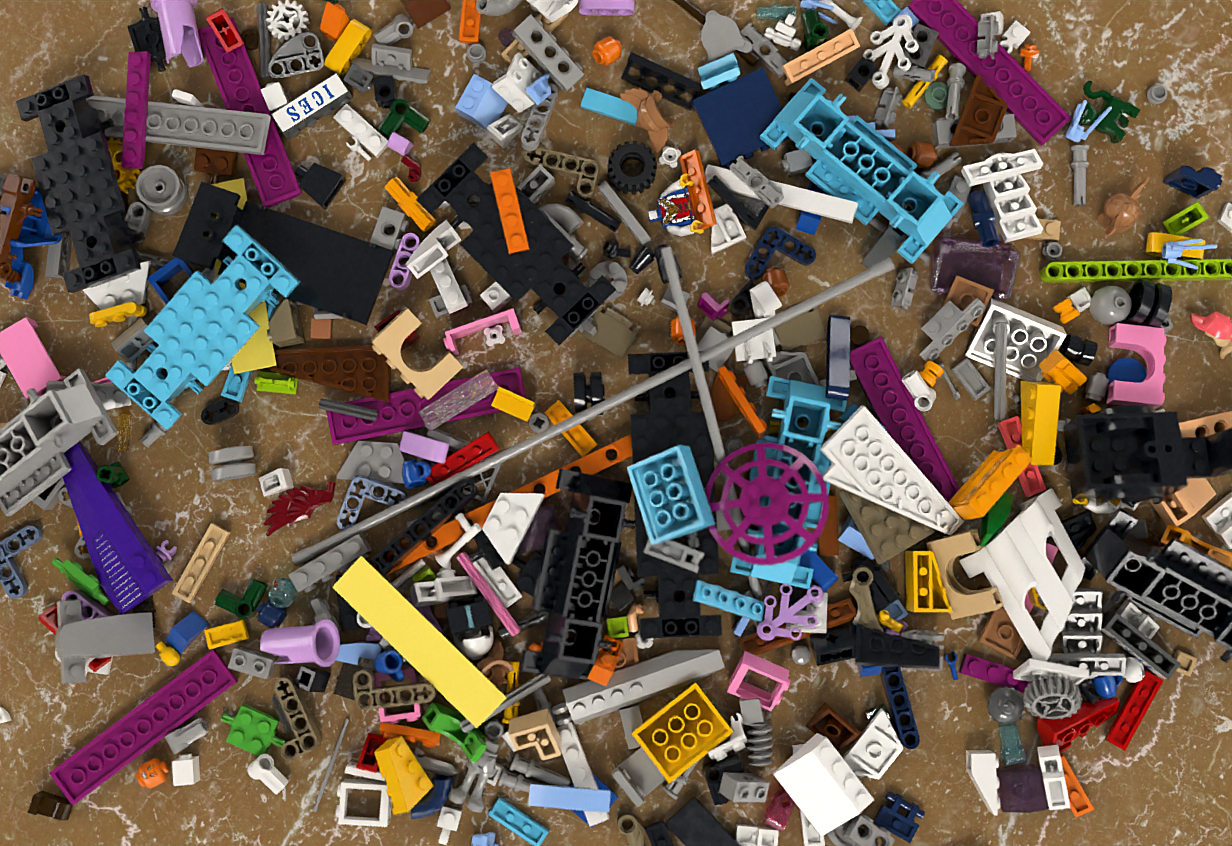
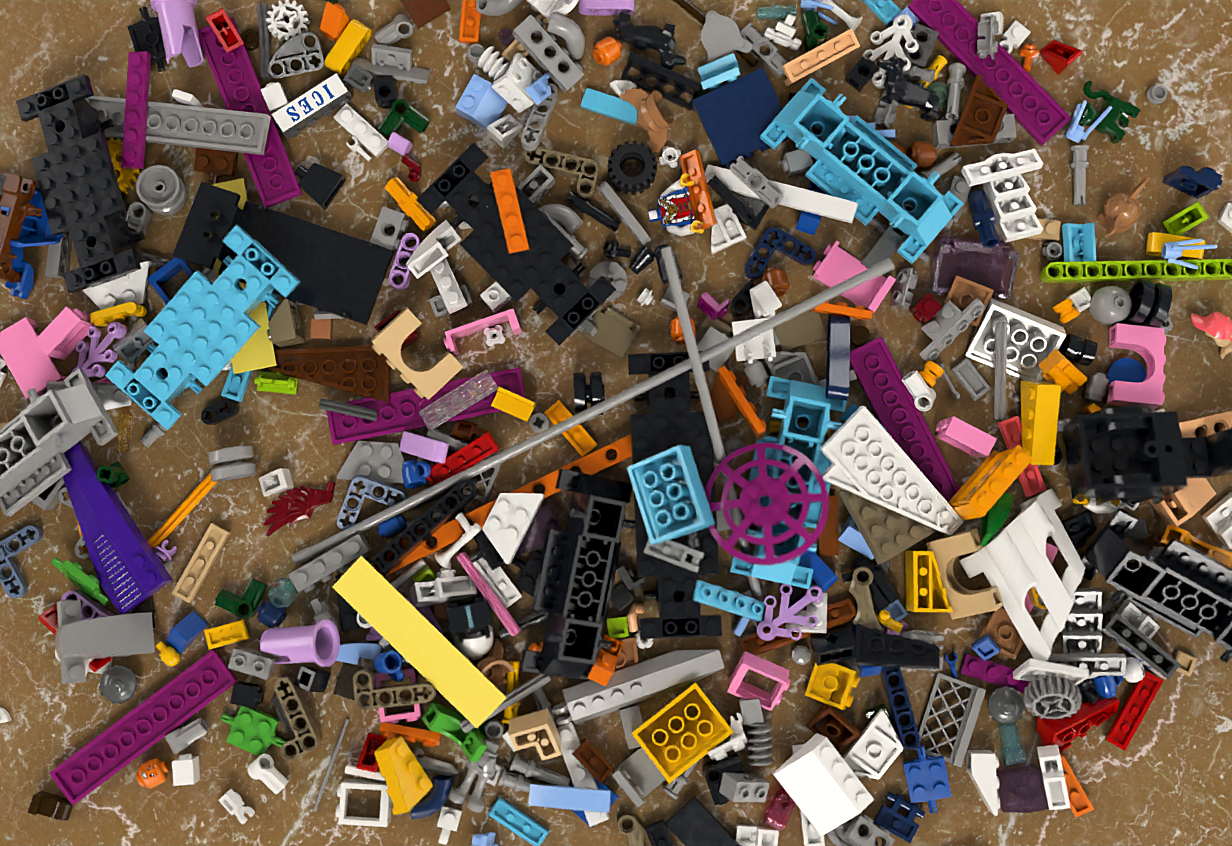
none -> bright pink window [33,307,95,360]
none -> lavender plant [72,322,127,380]
none -> dark grey piece [99,665,138,704]
none -> light orange axle [148,472,217,548]
none -> white plate [218,789,255,824]
none -> black brick [230,681,264,708]
none -> blue brick [377,513,407,540]
none -> reddish brown plate [451,420,488,442]
none -> white piece [478,46,510,81]
none -> light grey cylinder [548,12,585,60]
none -> reddish brown panel [572,739,615,784]
none -> white tile [610,80,637,99]
none -> black animal [613,12,687,70]
none -> yellow plate [805,663,860,710]
none -> orange plate [809,300,873,320]
none -> bright pink panel [812,241,896,313]
none -> black animal [877,56,943,122]
none -> blue plate [903,744,952,813]
none -> dark red brick [909,293,942,324]
none -> light grey fence [914,673,986,767]
none -> bright pink window [935,416,997,458]
none -> blue tile [971,634,1001,661]
none -> red slope [1040,40,1082,75]
none -> medium azure bracket [1062,222,1096,262]

